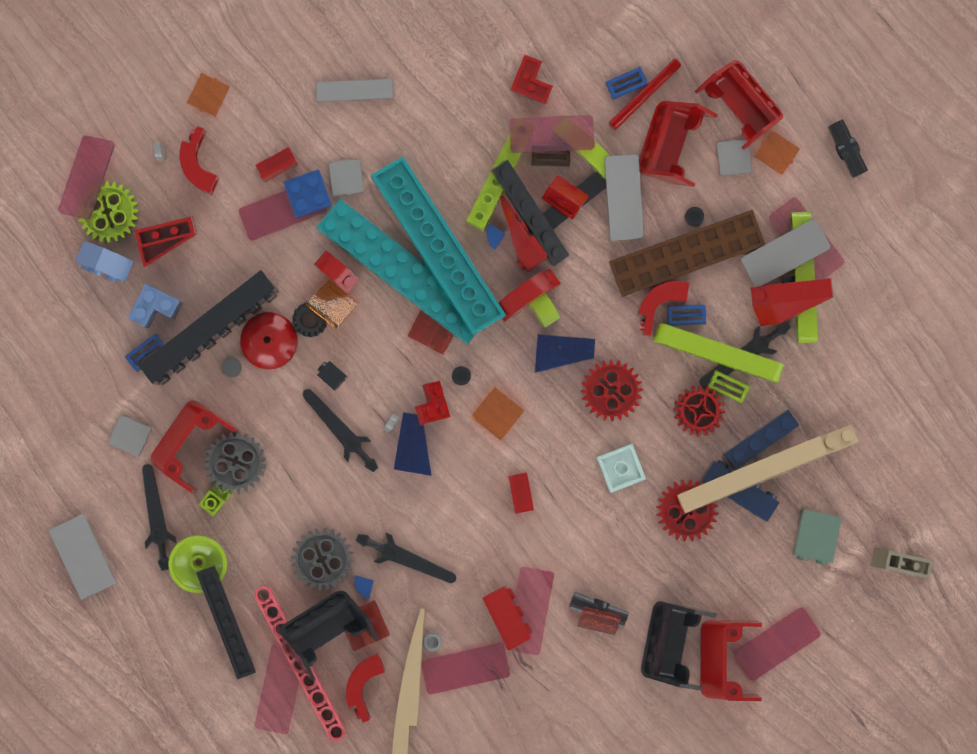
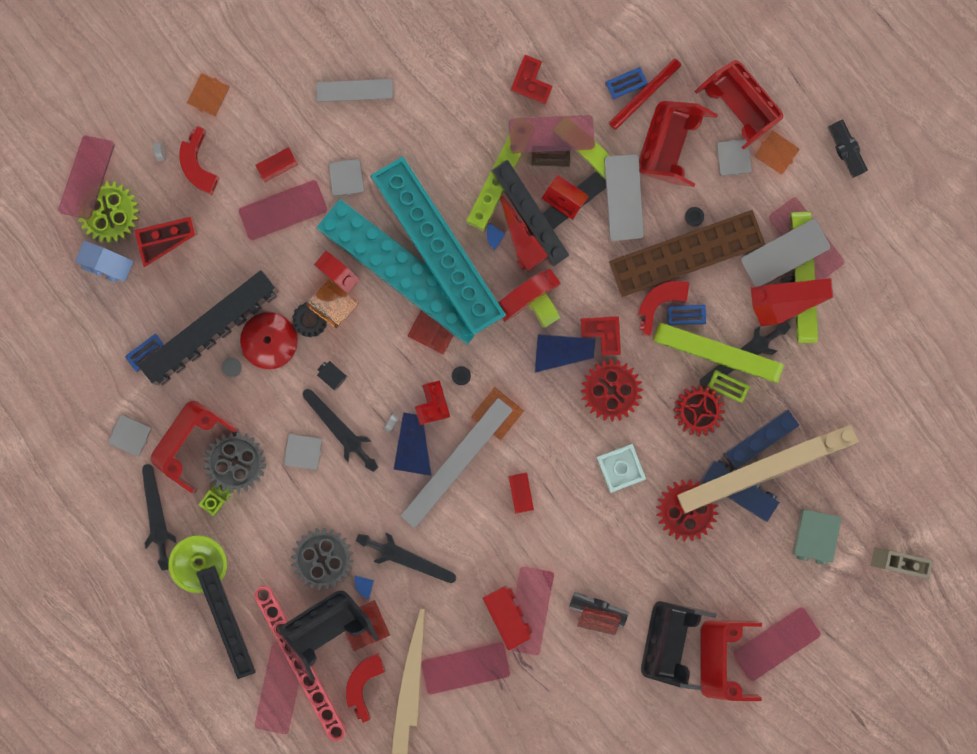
light grey tile [48,514,117,600] -> none
medium blue brick [128,284,183,328] -> none
blue plate [283,169,332,219] -> none
light grey tile [423,632,442,652] -> none
none -> light grey piece [284,434,322,470]
none -> light grey tile [401,398,513,528]
none -> red plate [580,316,621,356]

